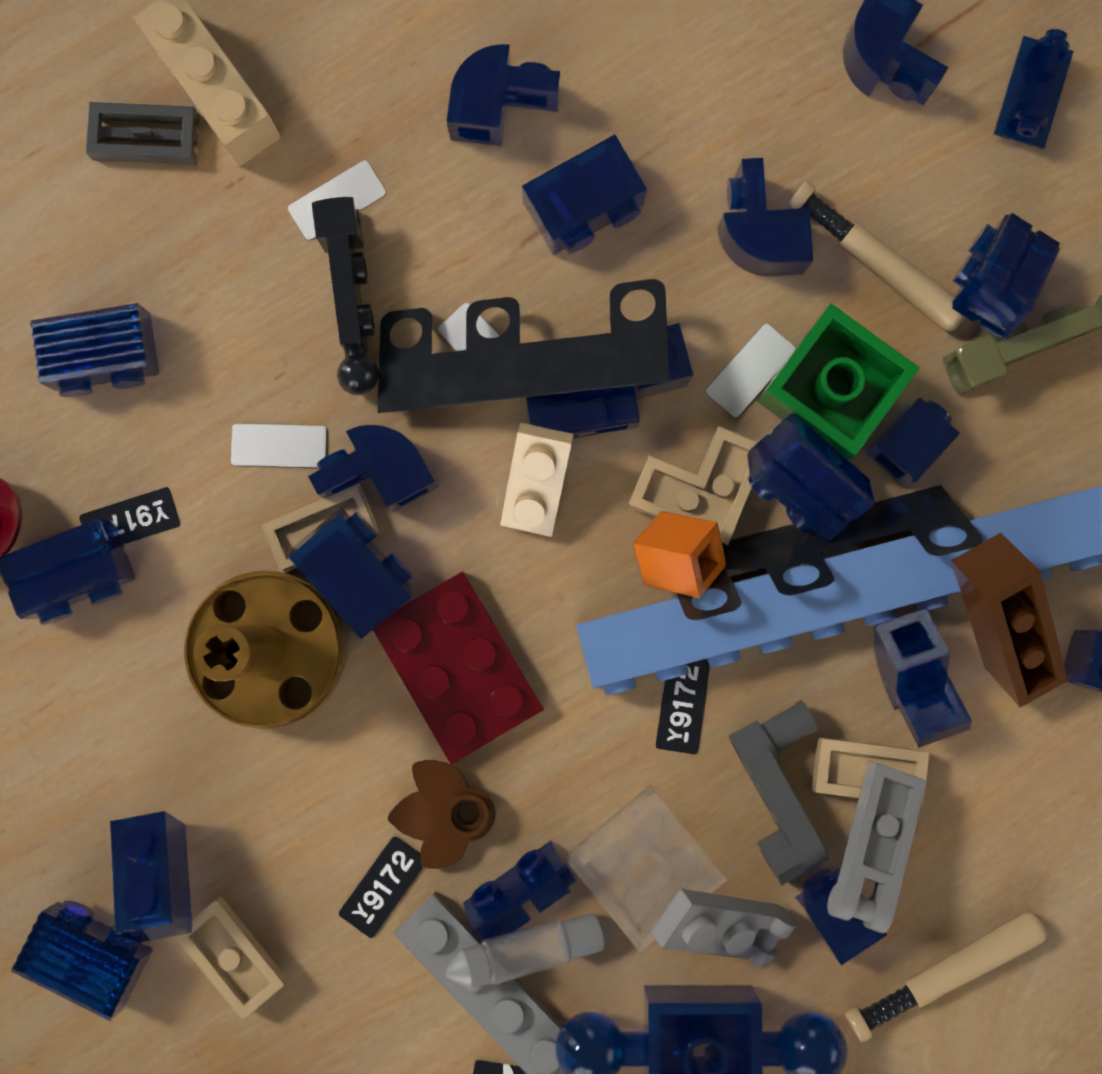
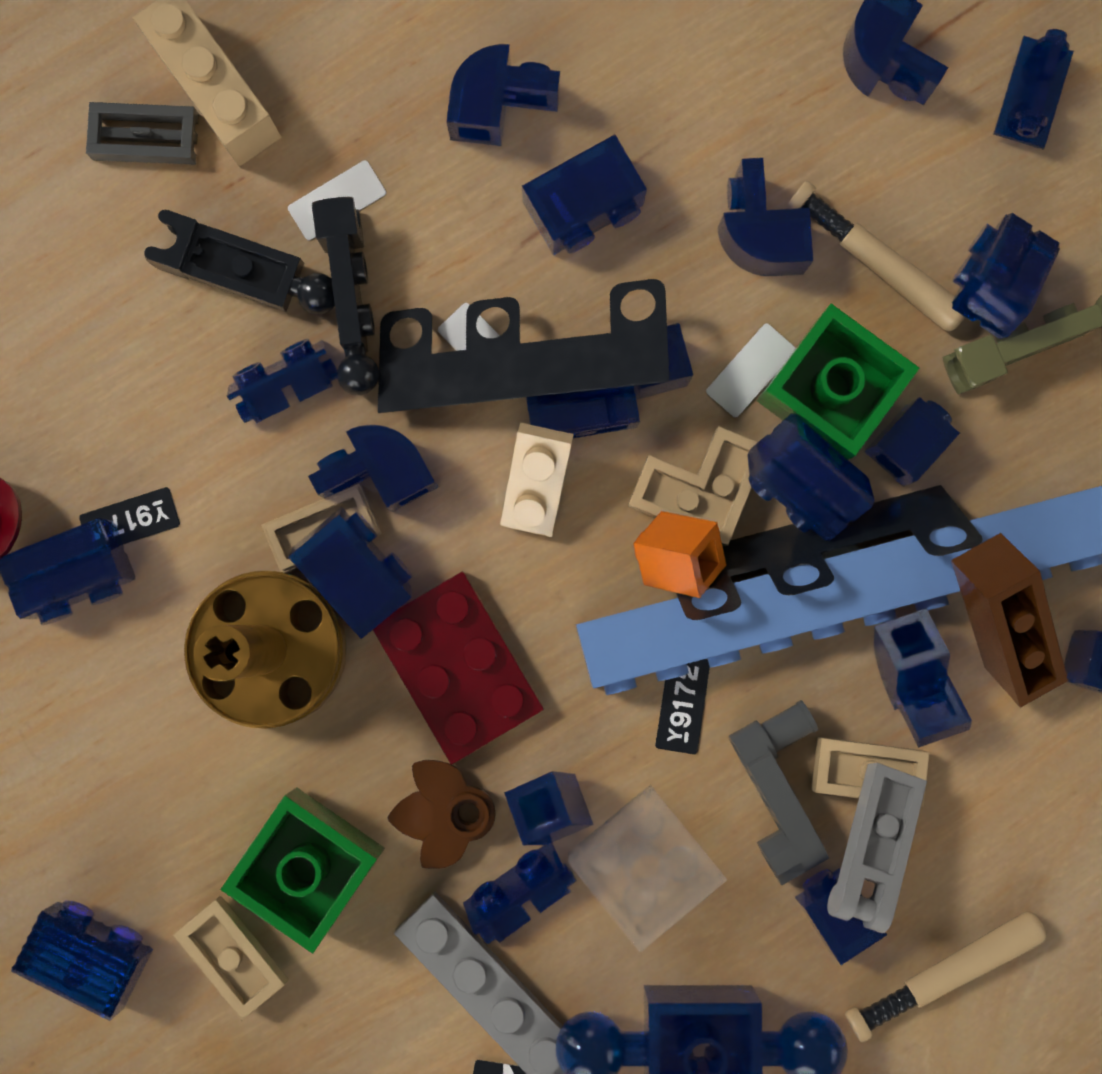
clear blue brick [30,303,159,397] -> none
clear blue brick [110,811,193,943] -> none
white sticker [231,424,326,468] -> none
black sticker [339,836,422,938] -> none
piece [445,913,613,989] -> none
light grey plate [651,889,797,968] -> none
none -> black plate [144,209,335,315]
none -> green brick [220,787,385,954]
none -> clear blue hinge [226,339,337,423]
none -> clear blue brick [504,771,594,846]

